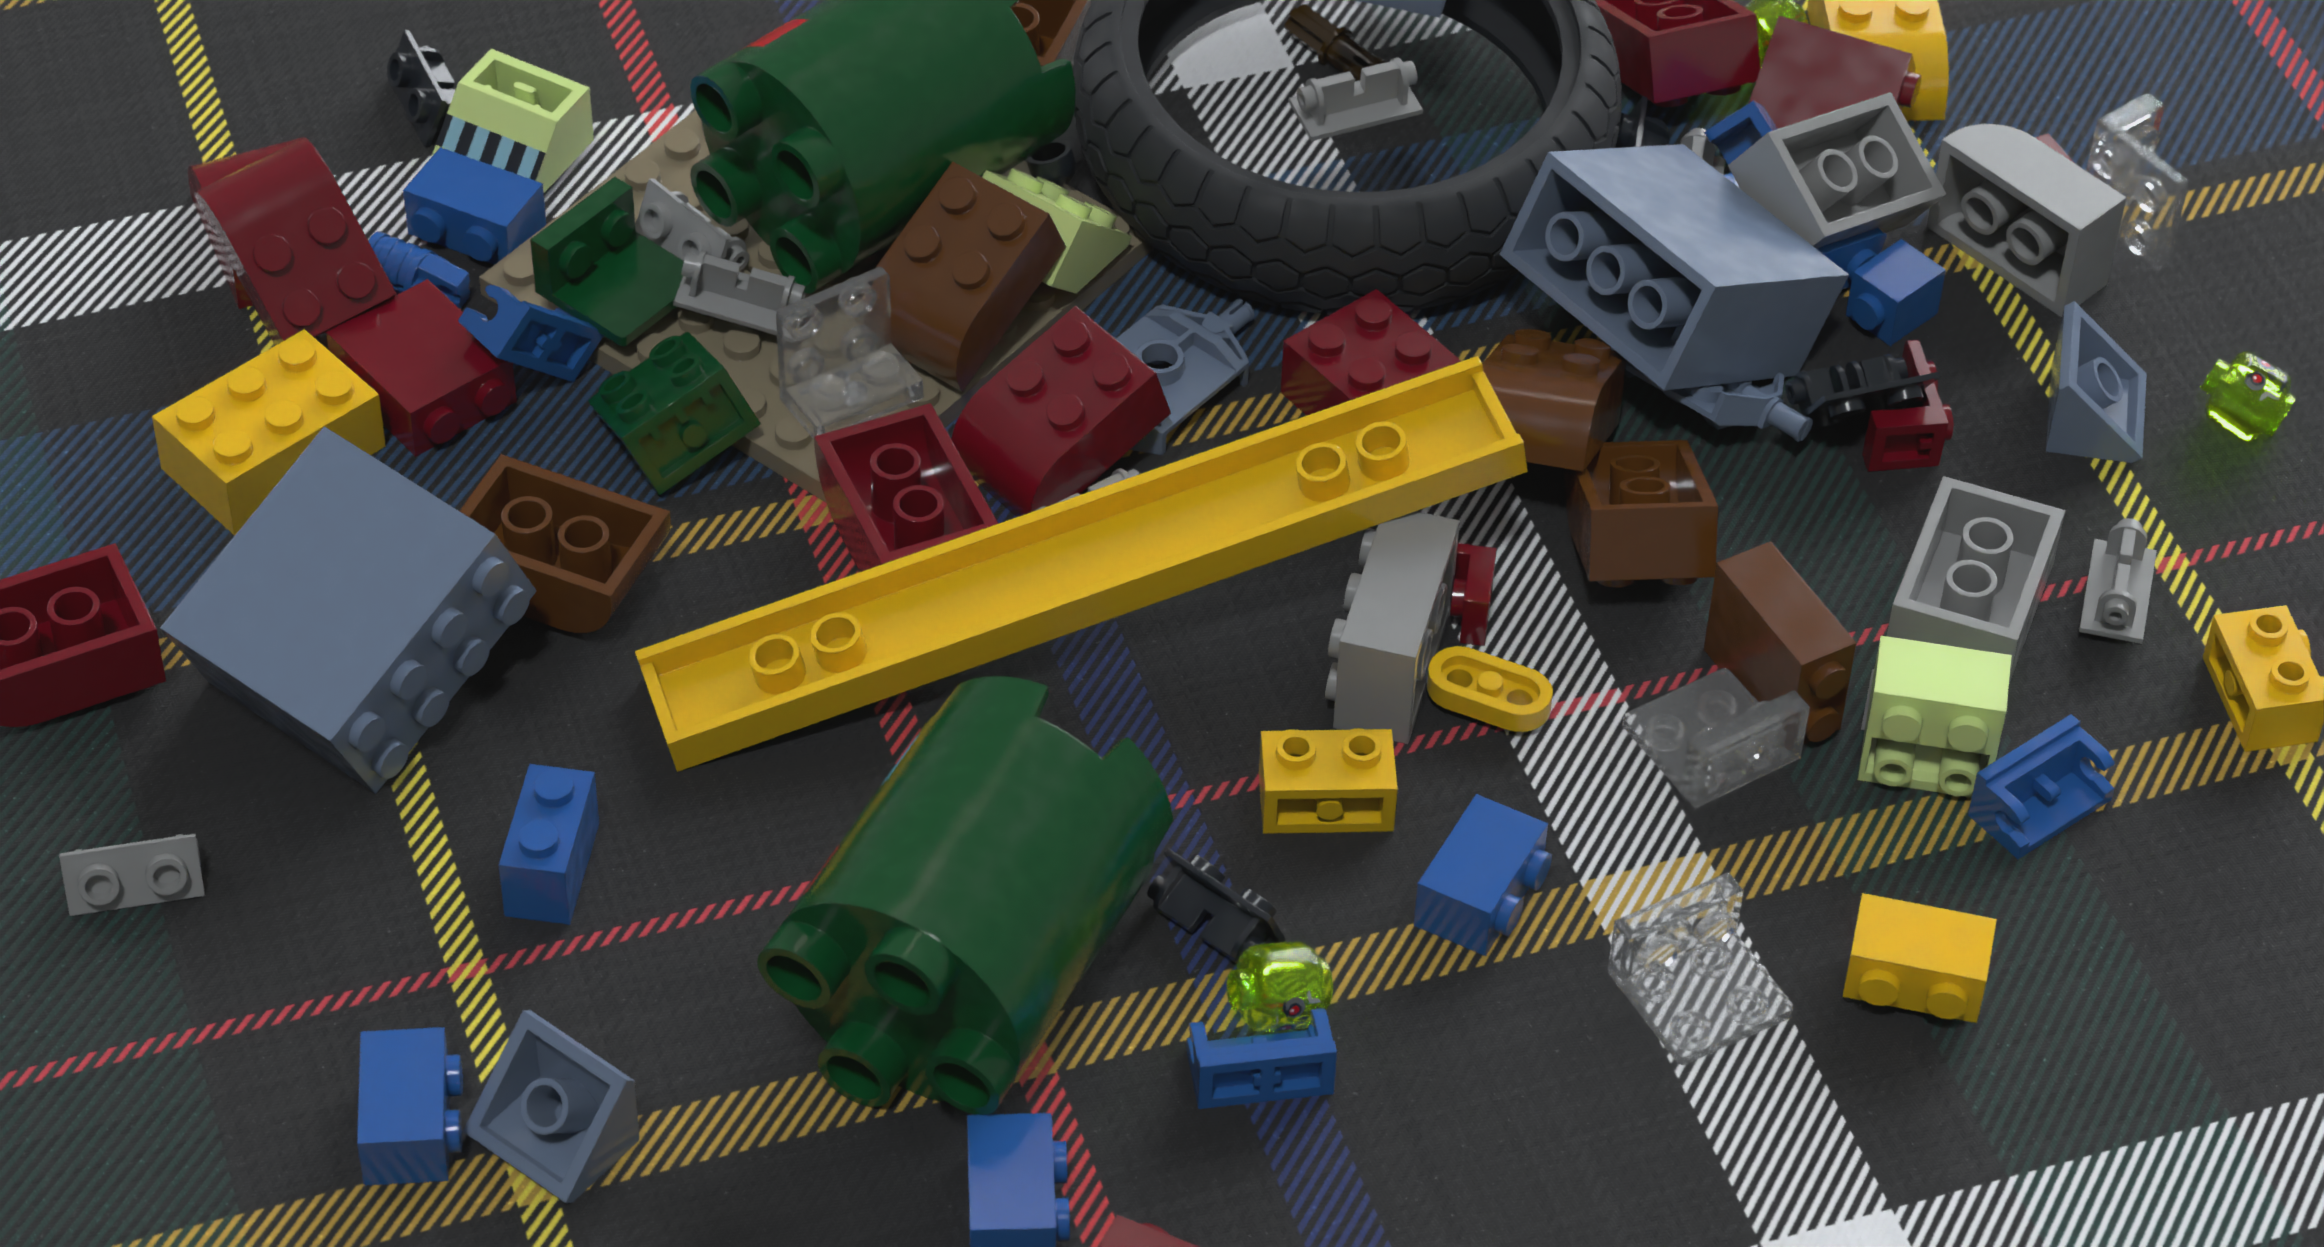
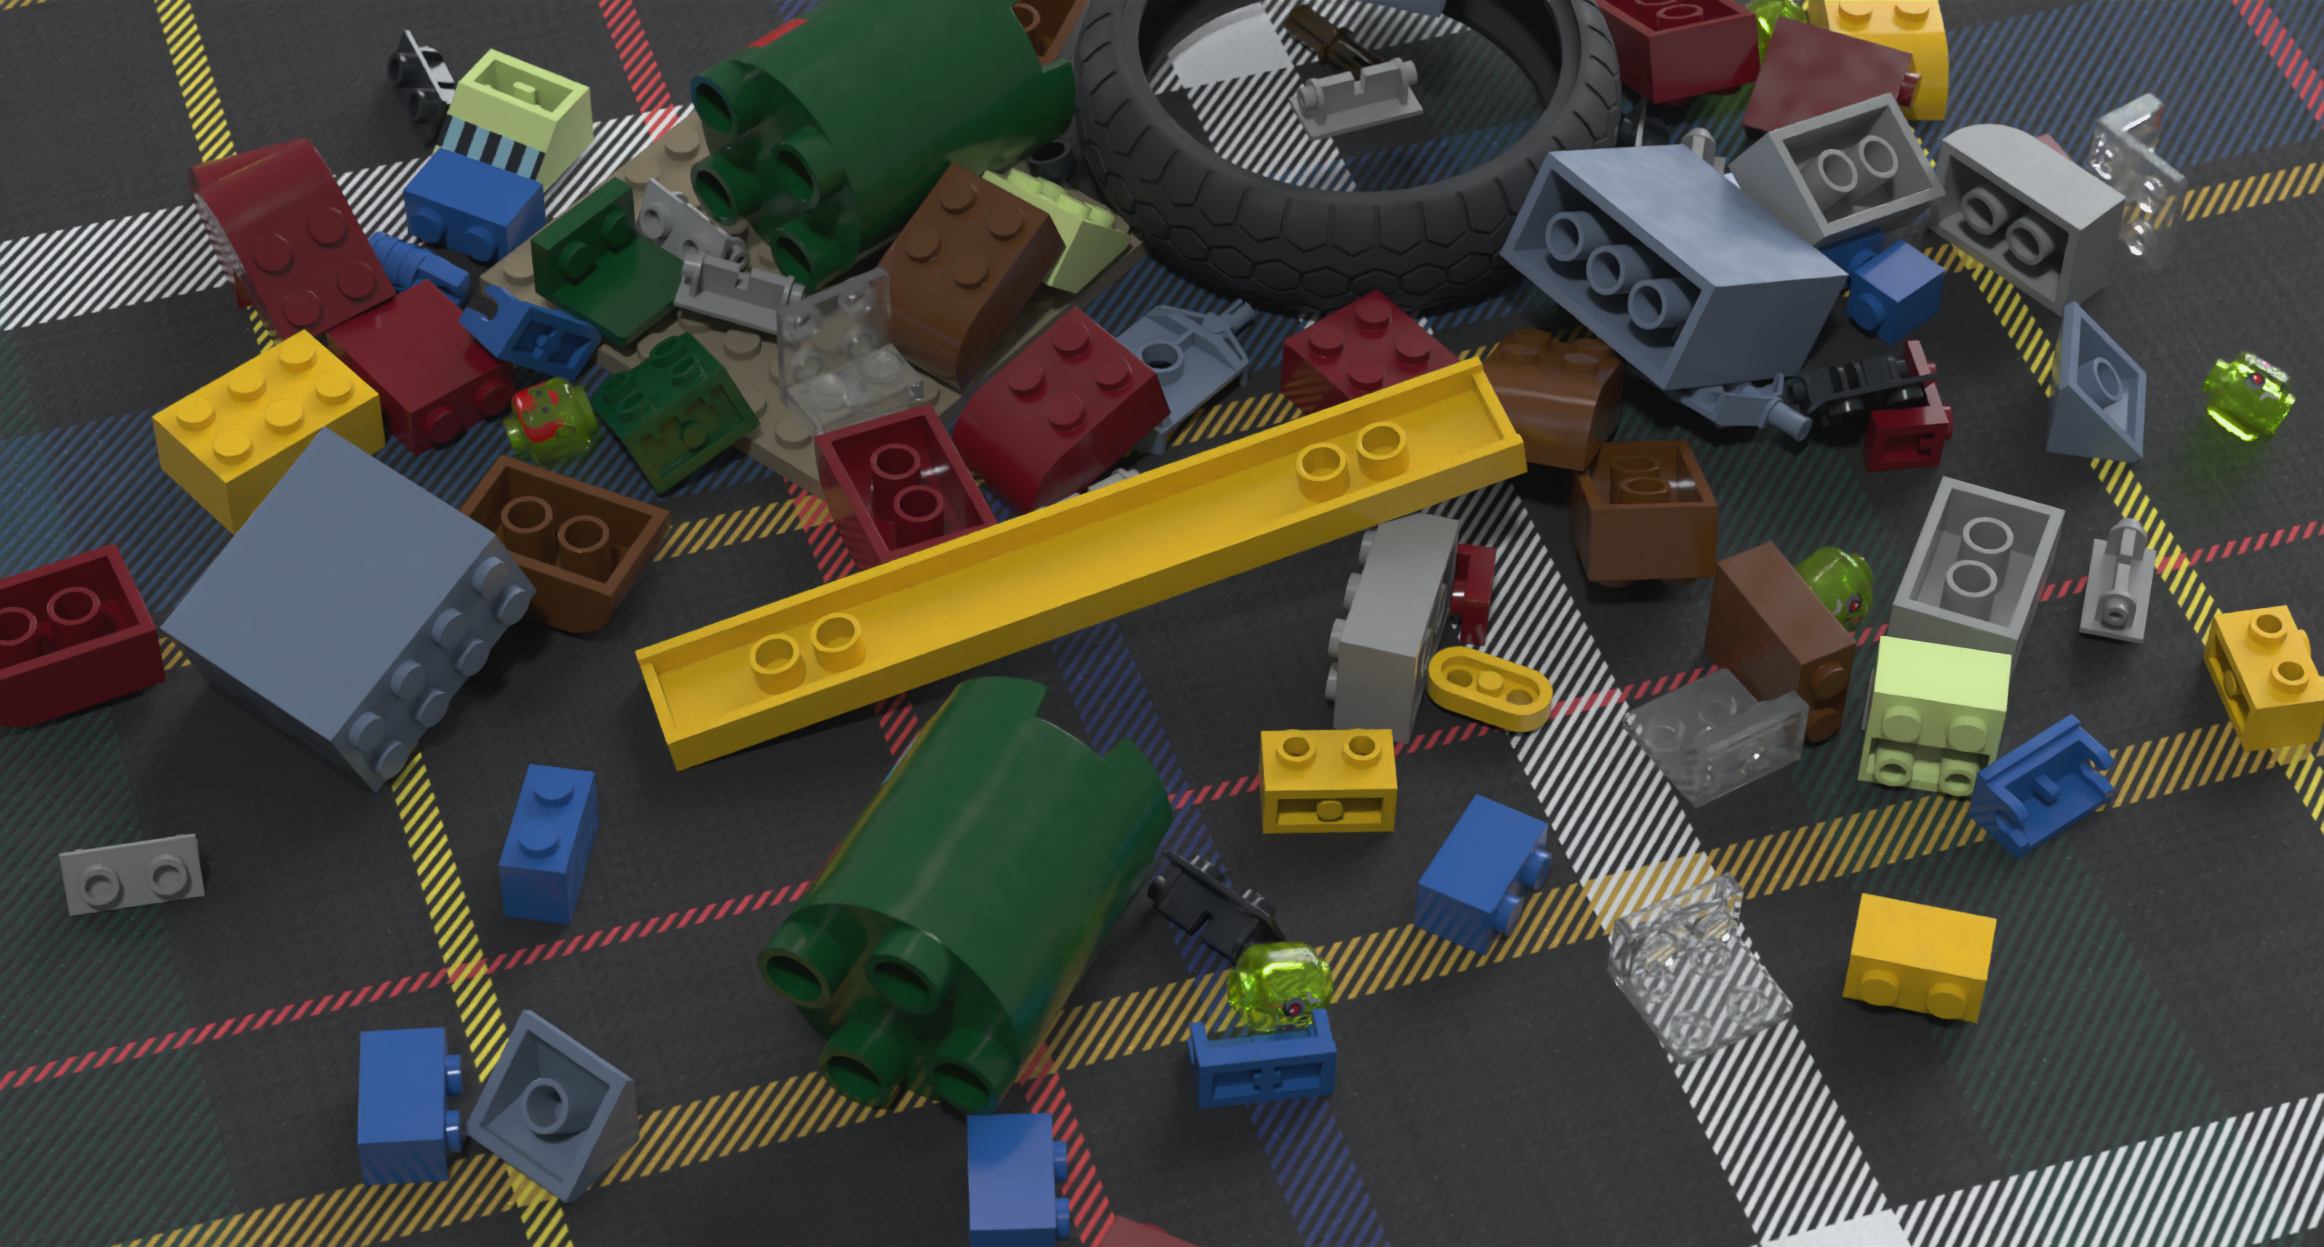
blue panel [1704,100,1778,165] -> none
none -> clear neon green head [503,377,599,466]
none -> clear neon green head [1793,546,1874,630]

